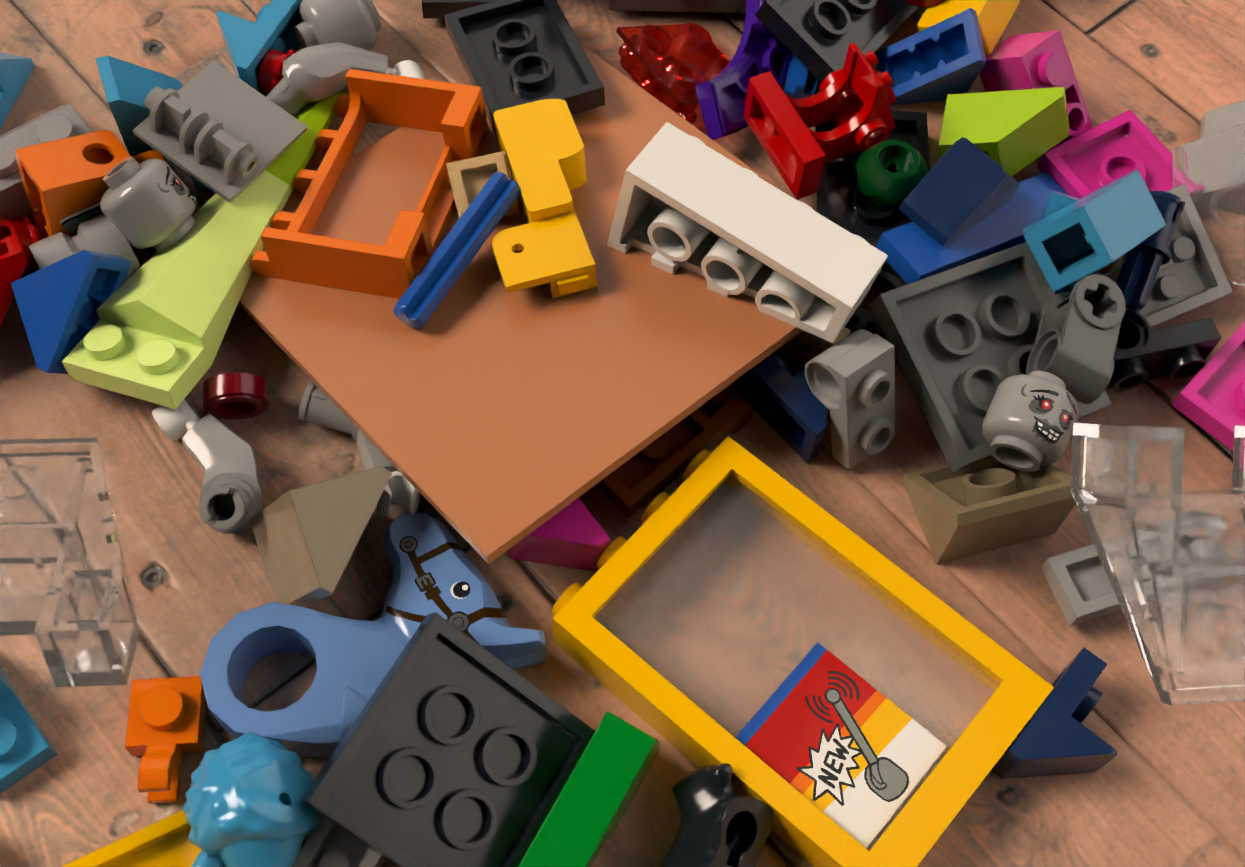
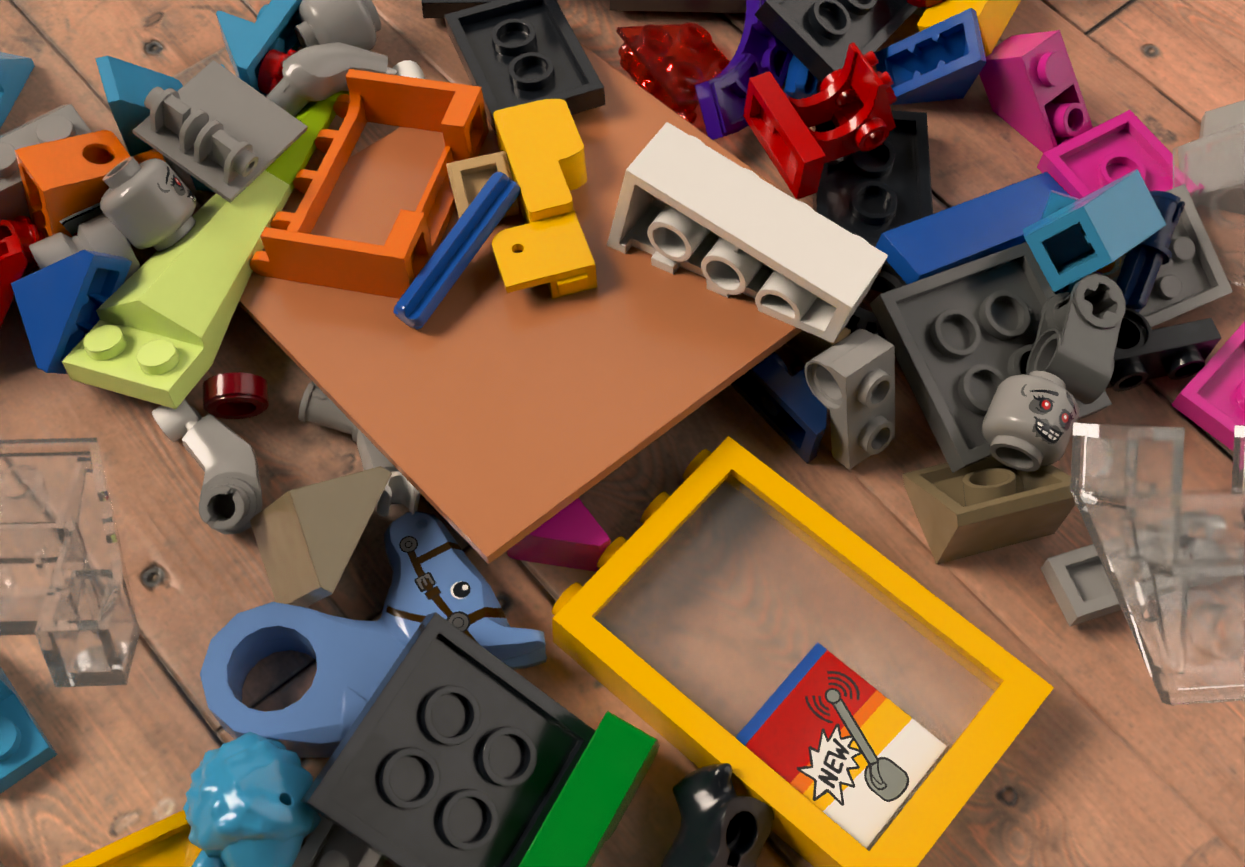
orange plate [125,676,207,804] -> none
reddish brown plate [595,388,756,518] -> none
dark green plate [855,140,928,207] -> none
dark blue slope [899,137,1020,247] -> none
lime slope [939,87,1070,177] -> none
dark blue slope [991,647,1117,779] -> none

